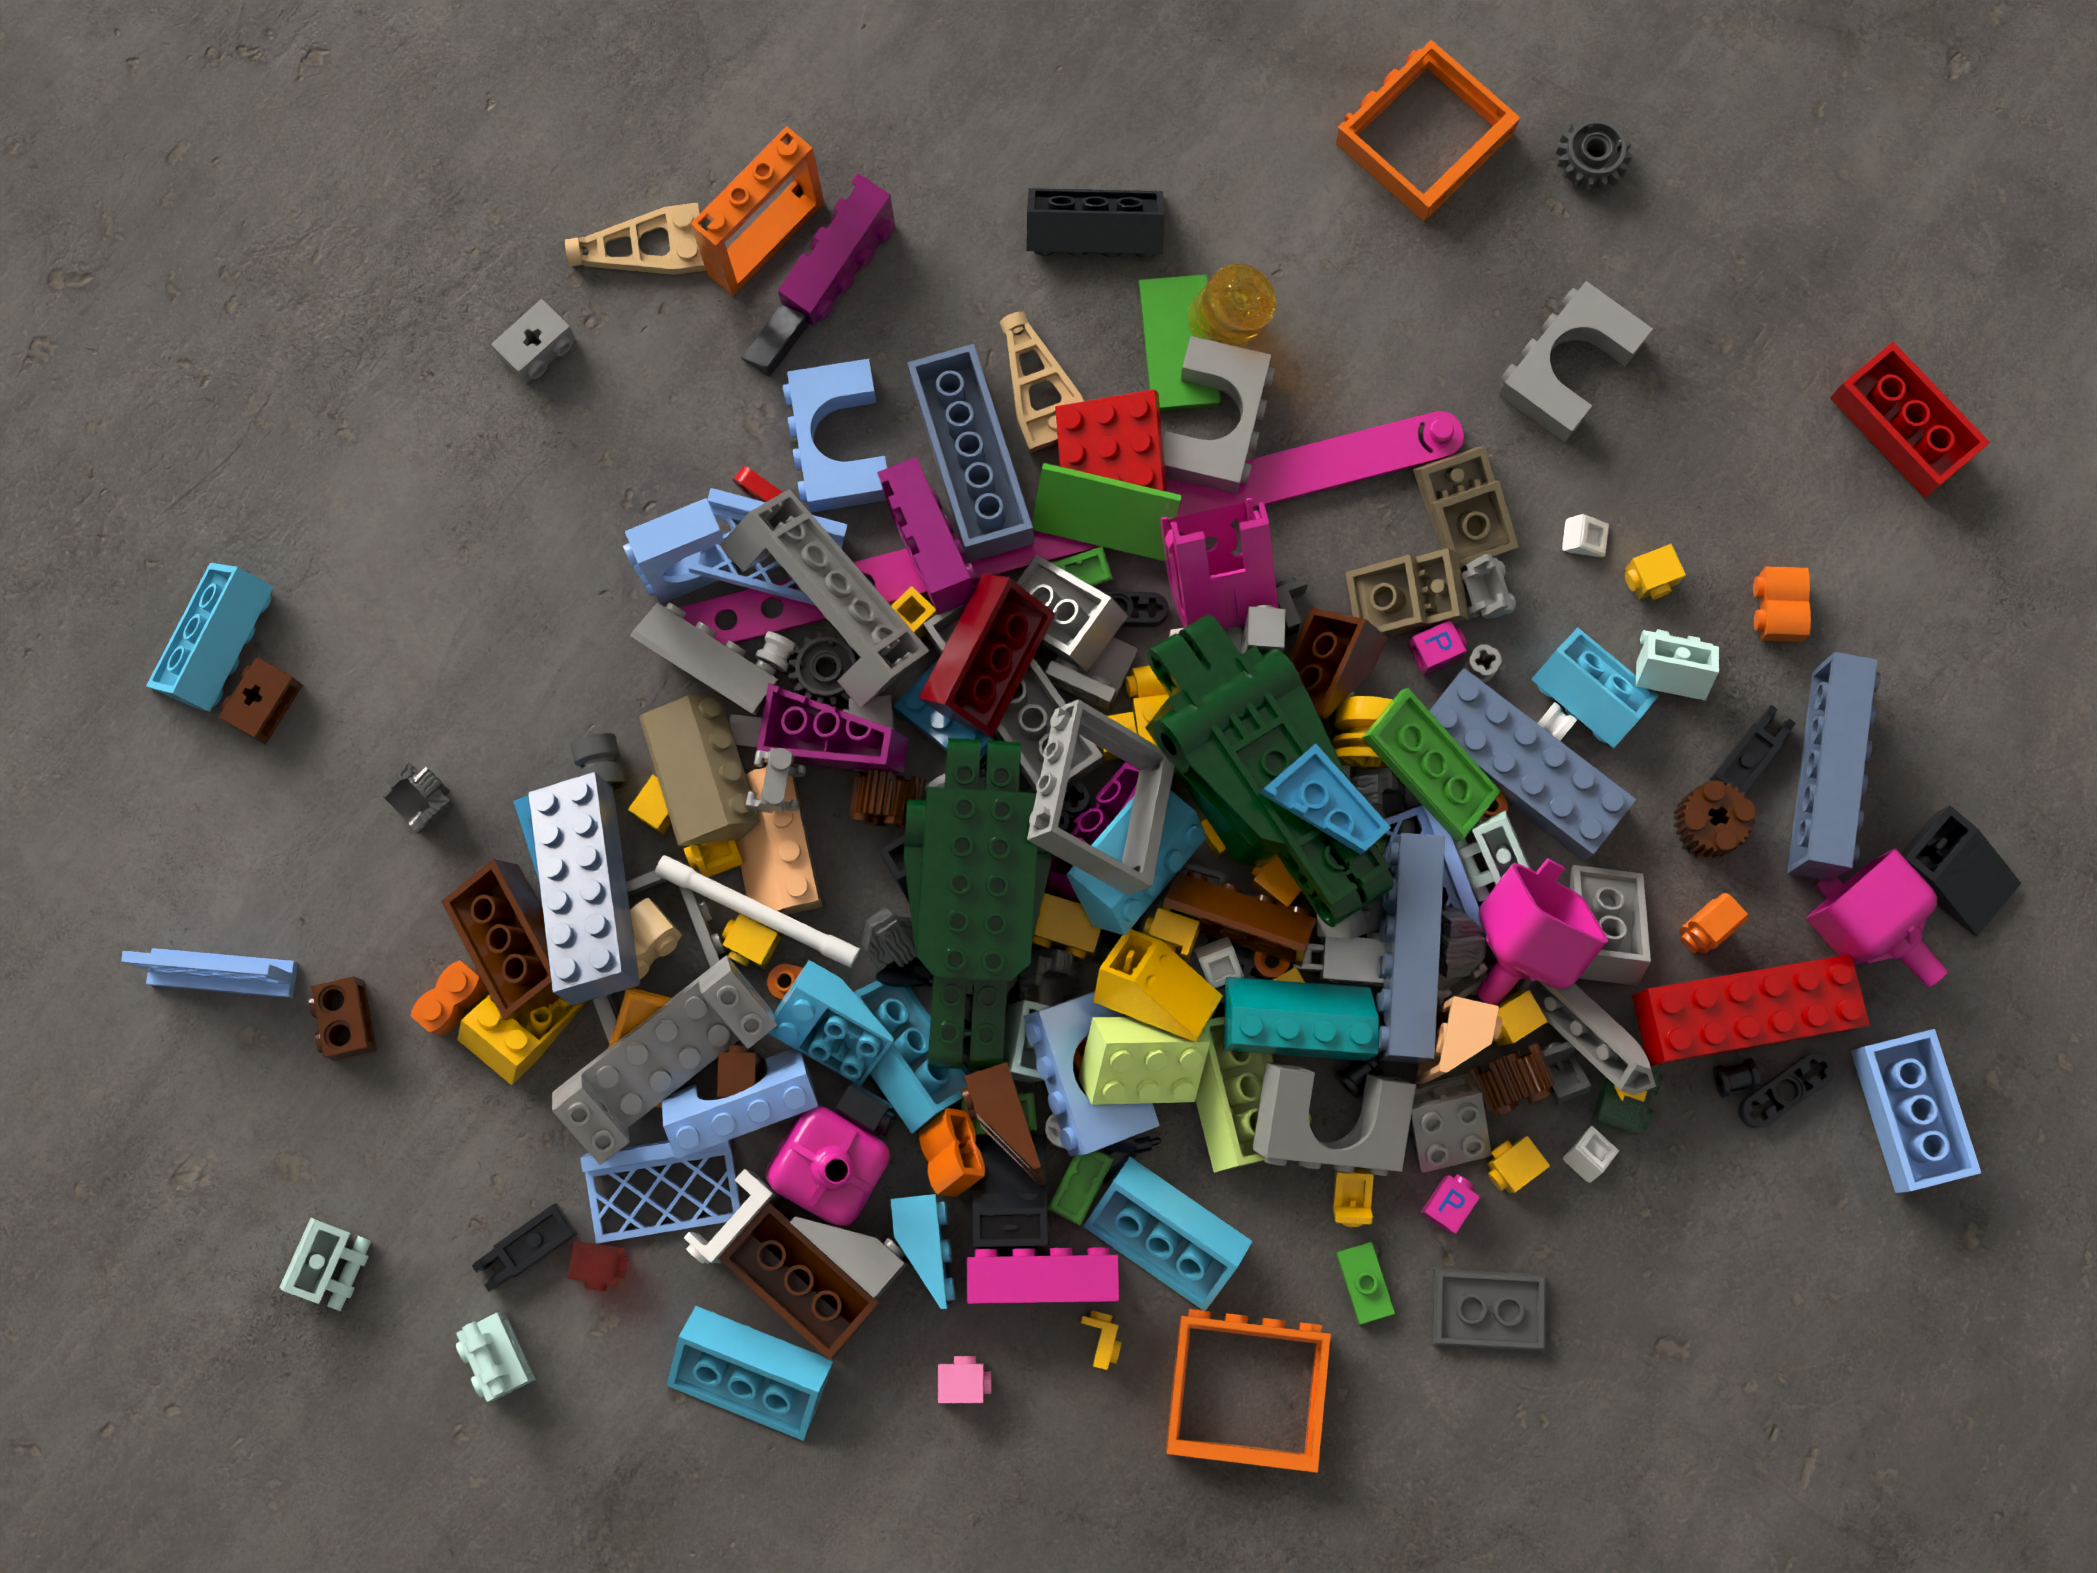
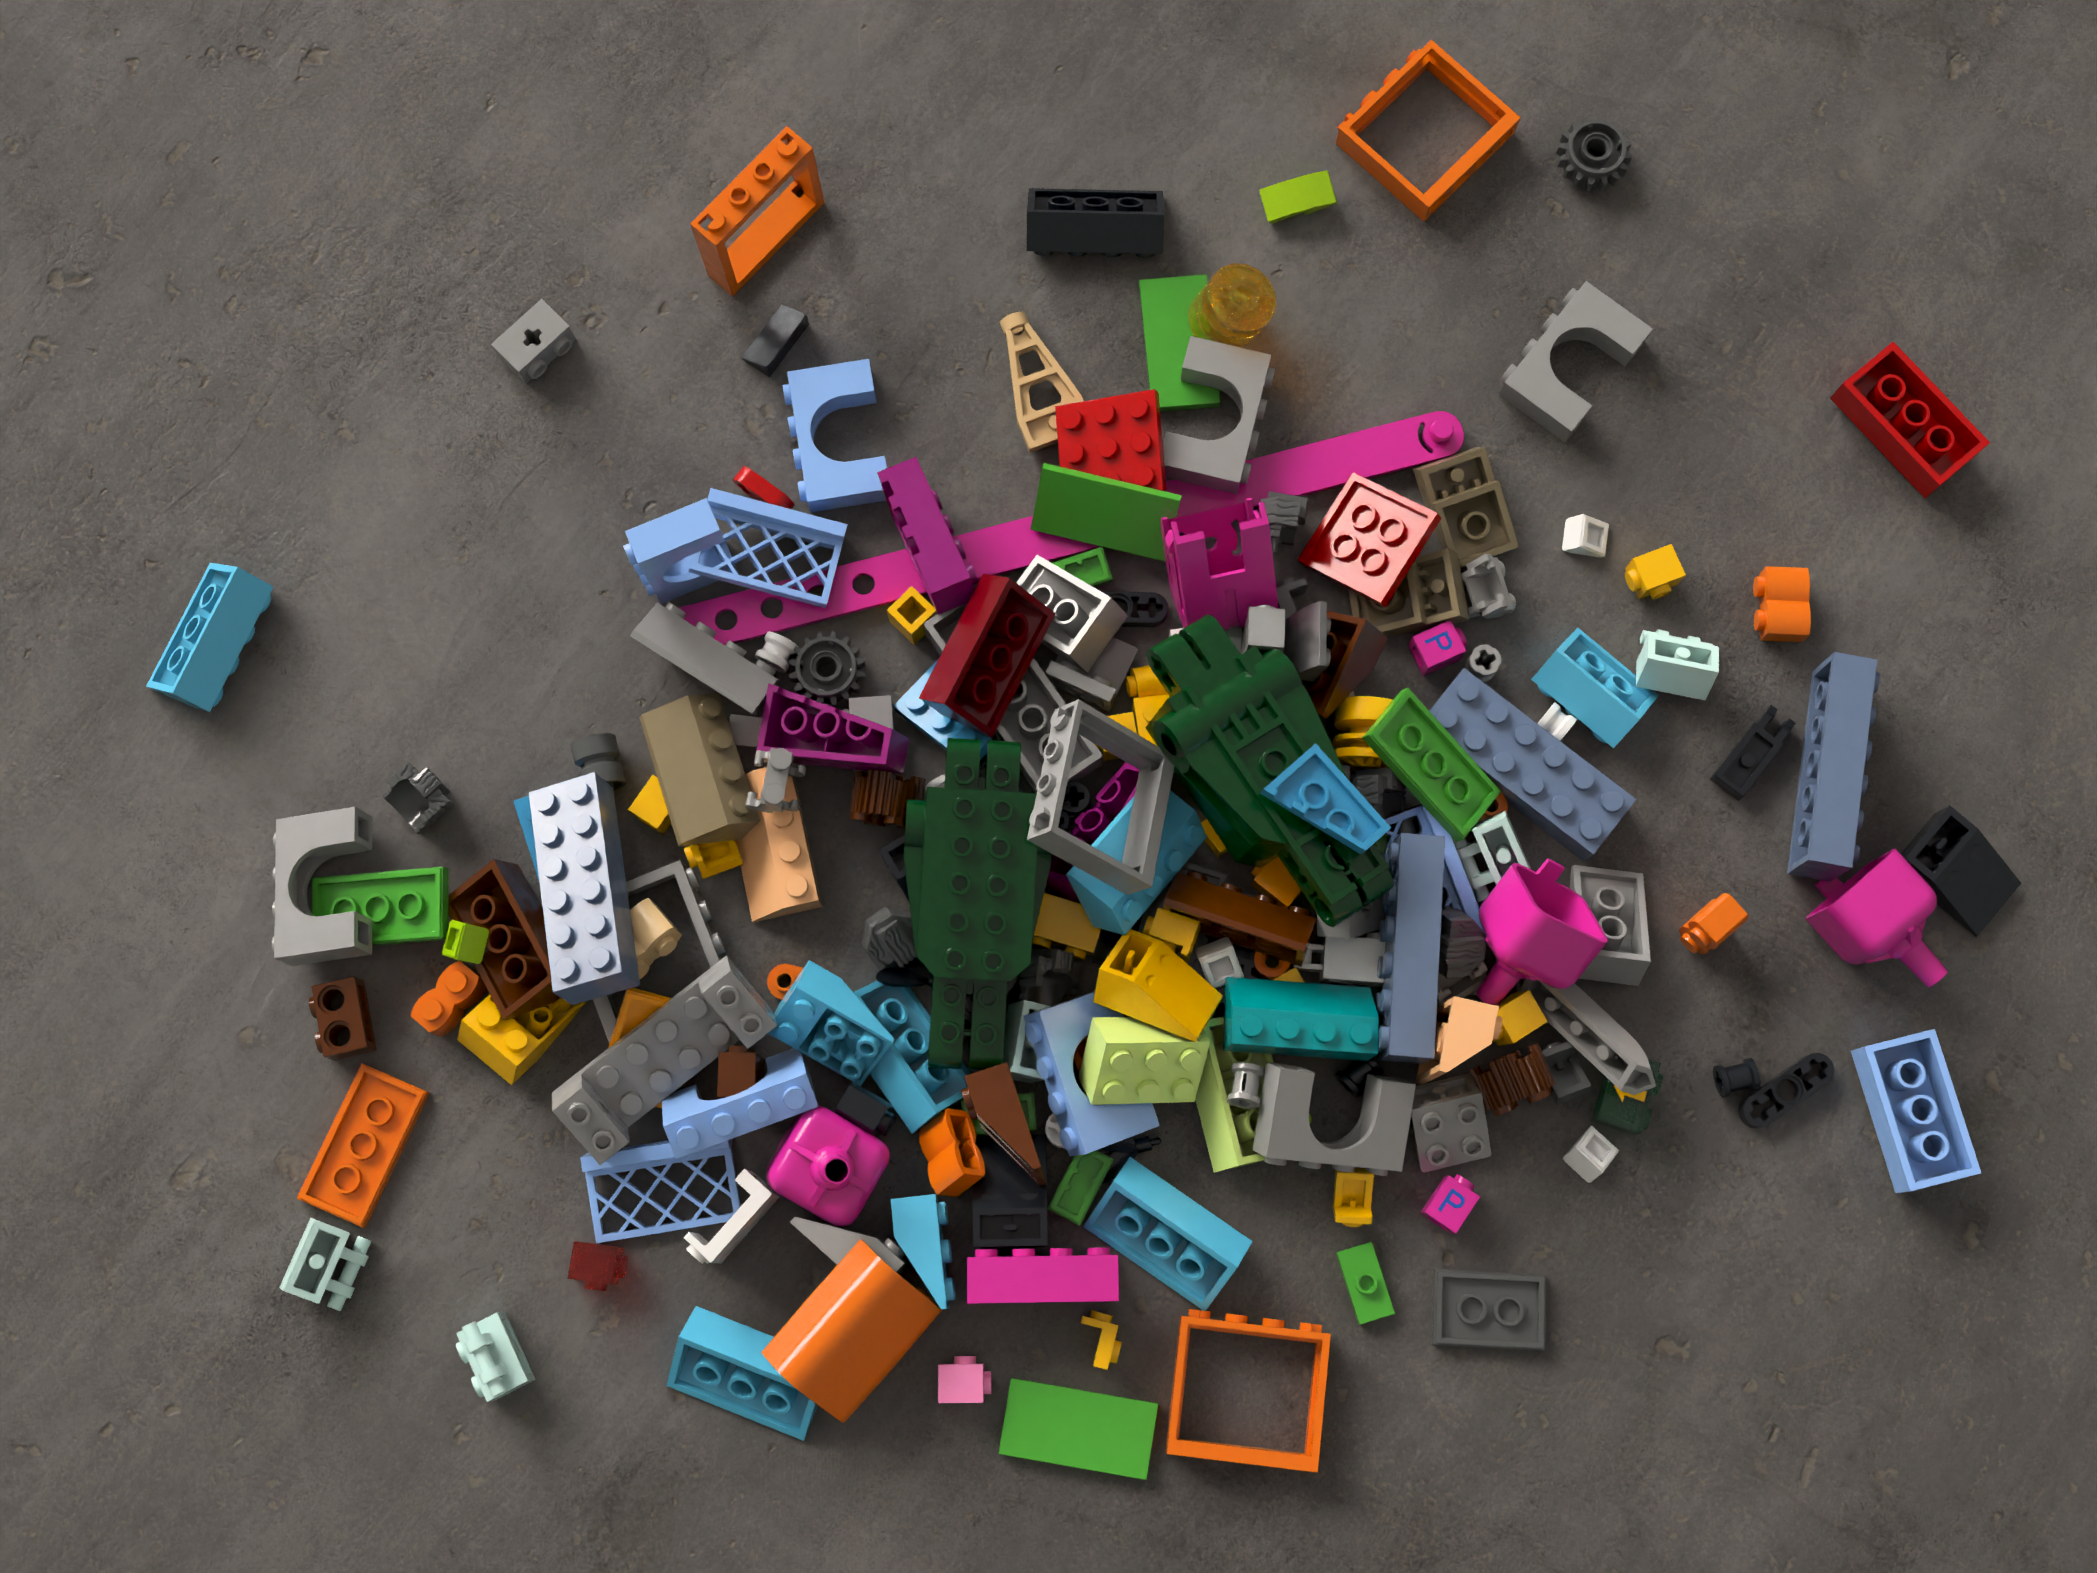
light blue fence [121,948,298,998] -> none
reddish brown brick [219,657,303,745] -> none
black hinge [472,1203,577,1292] -> none
tan plate [565,202,706,275] -> none
white piece [655,855,860,968] -> none
reddish brown slope [718,1202,880,1360] -> none
light grey plate [720,489,929,708] -> none
yellow brick [722,913,782,969] -> none
magenta wedge [778,172,895,326] -> none
sand blue brick [907,344,1034,563] -> none
yellow brick [1487,1136,1550,1194] -> none
red brick [1632,954,1870,1067] -> none
reddish brown brick [1674,780,1756,858] -> none
none -> light grey arch [272,807,372,966]
none -> orange tile [297,1063,430,1228]
none -> bright green tile [312,867,449,946]
none -> lime slope [442,920,489,964]
none -> orange piece [761,1239,942,1423]
none -> bright green tile [998,1378,1158,1480]
none -> light grey bush [1227,1063,1265,1109]
none -> lime slope [1259,170,1338,224]
none -> dark grey hair [1260,491,1309,554]
none -> flat silver slope [1283,601,1331,682]
none -> plate [1297,472,1442,608]

